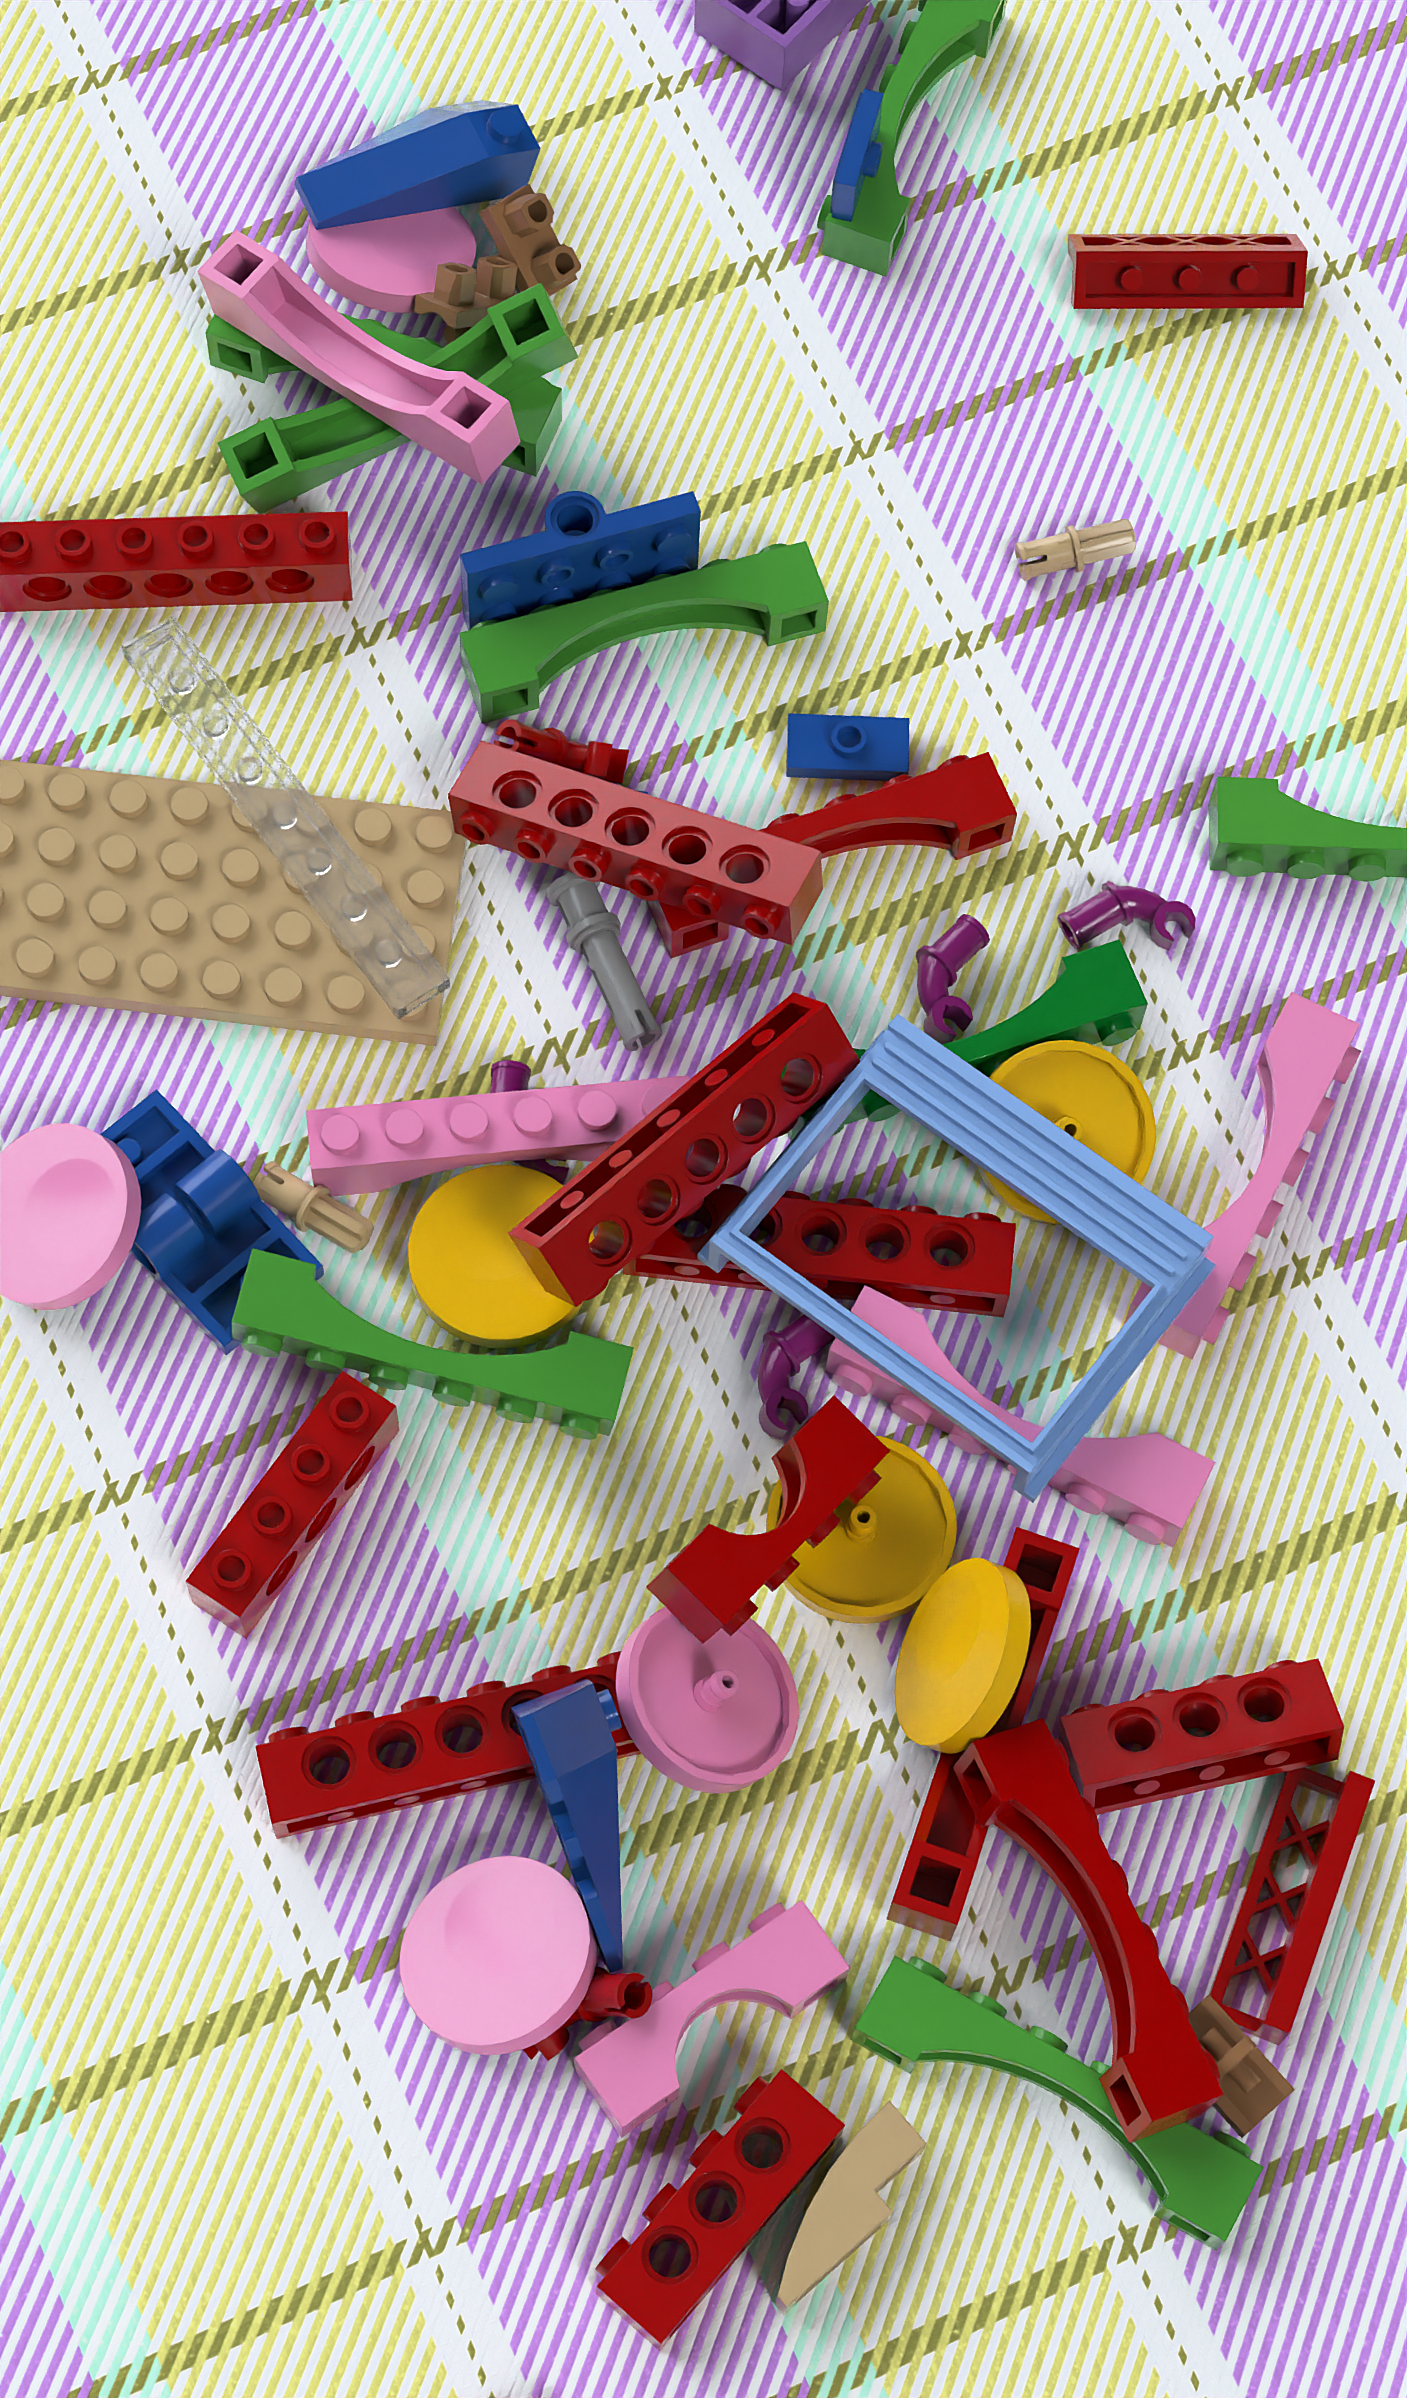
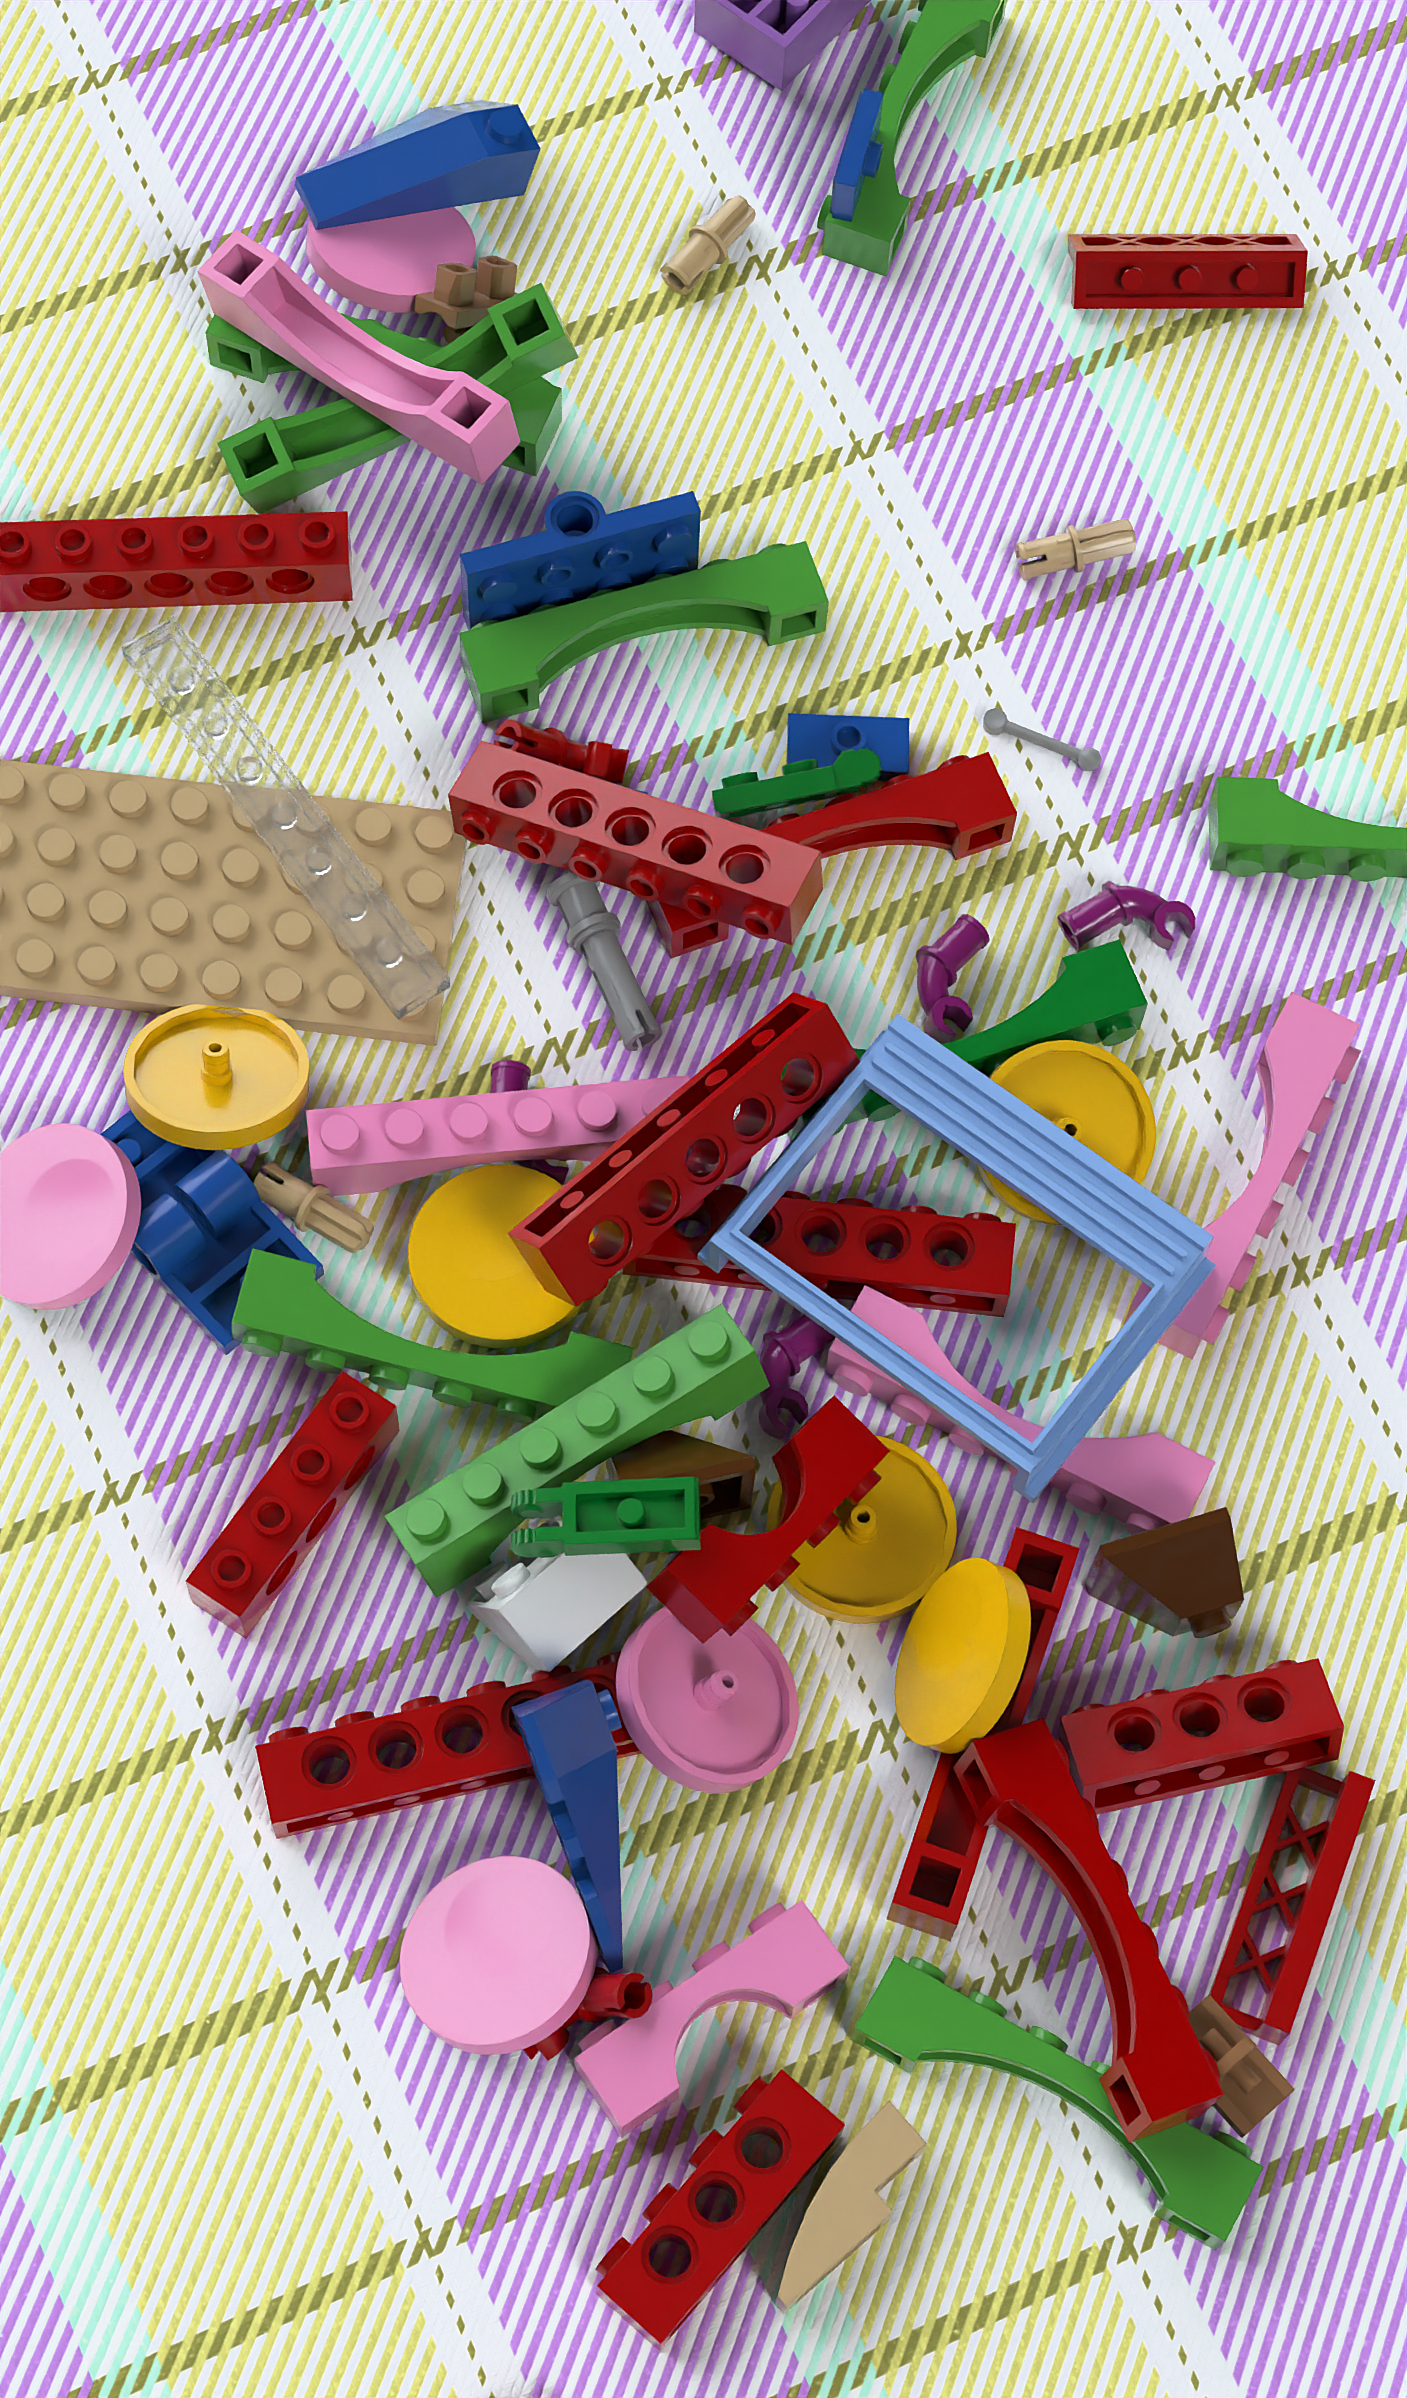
medium nougat hips [479,184,582,296] -> none
none -> yellow piece [123,1004,309,1150]
none -> bright green arch [385,1303,770,1598]
none -> white slope [465,1518,649,1672]
none -> green hinge [510,1477,701,1558]
none -> reddish brown slope [606,1430,756,1520]
none -> tan axle [660,195,756,295]
none -> green hinge [712,747,882,820]
none -> light grey hinge [983,708,1102,771]
none -> reddish brown slope [1085,1507,1244,1638]

